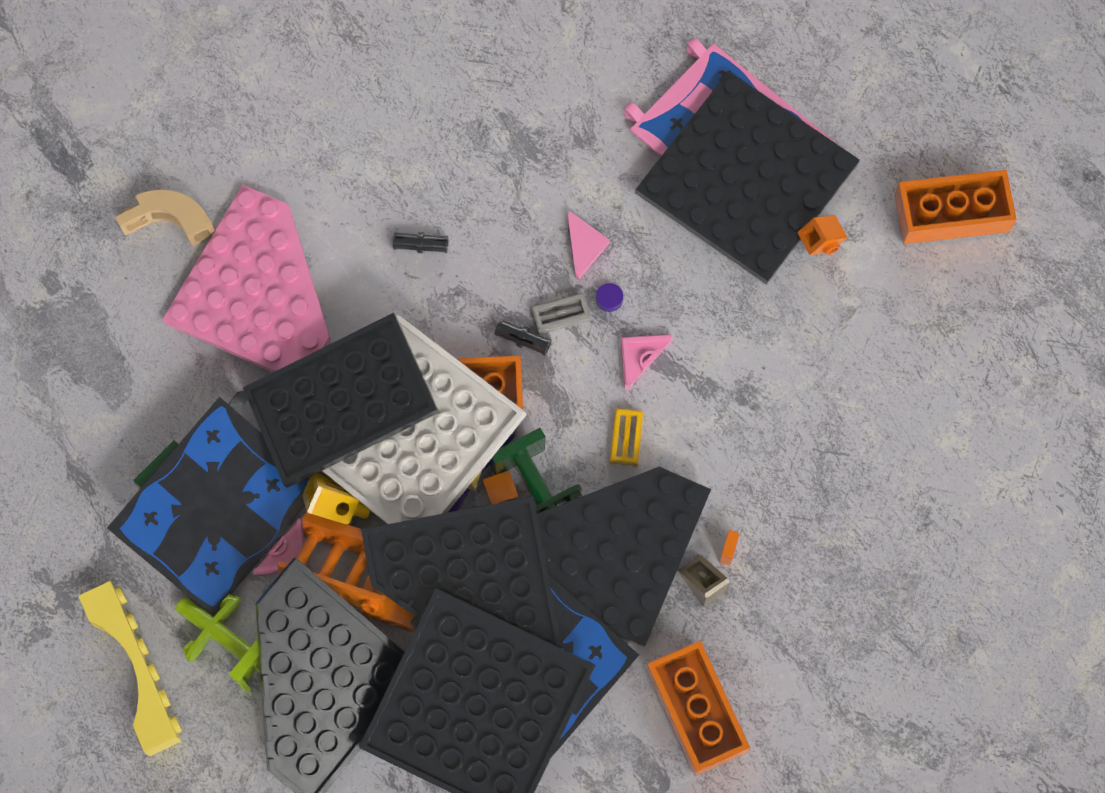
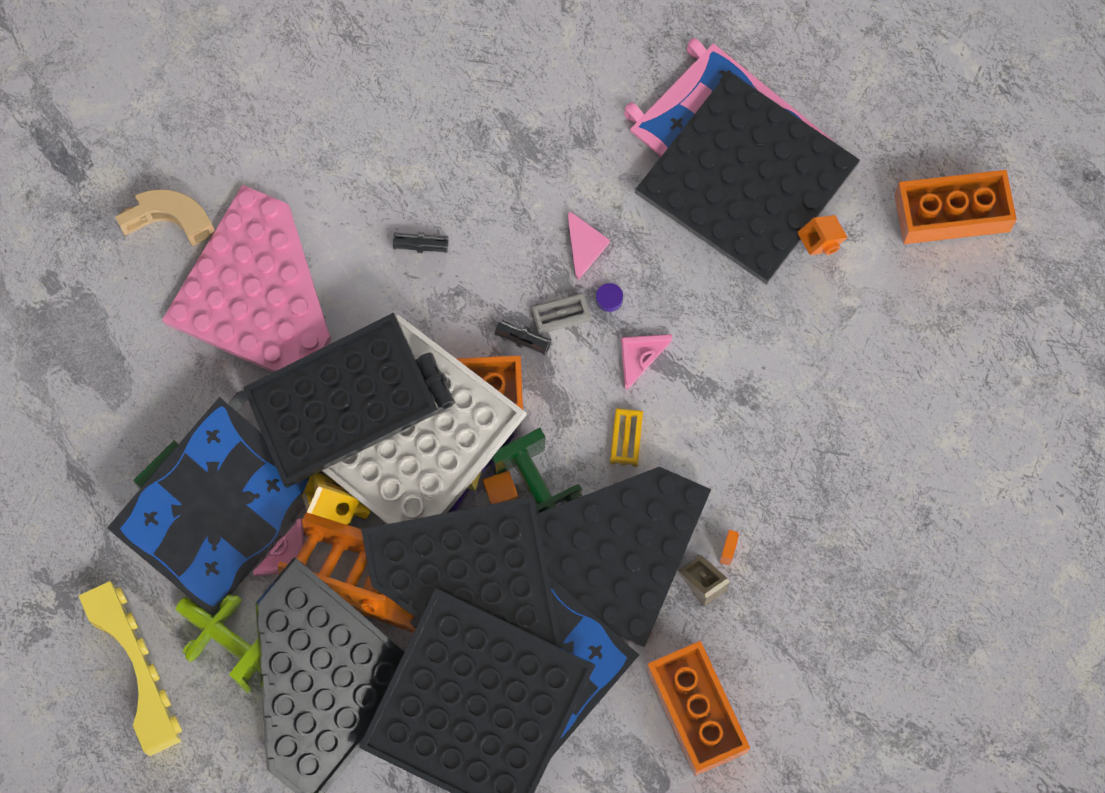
none -> black pin [416,352,456,411]

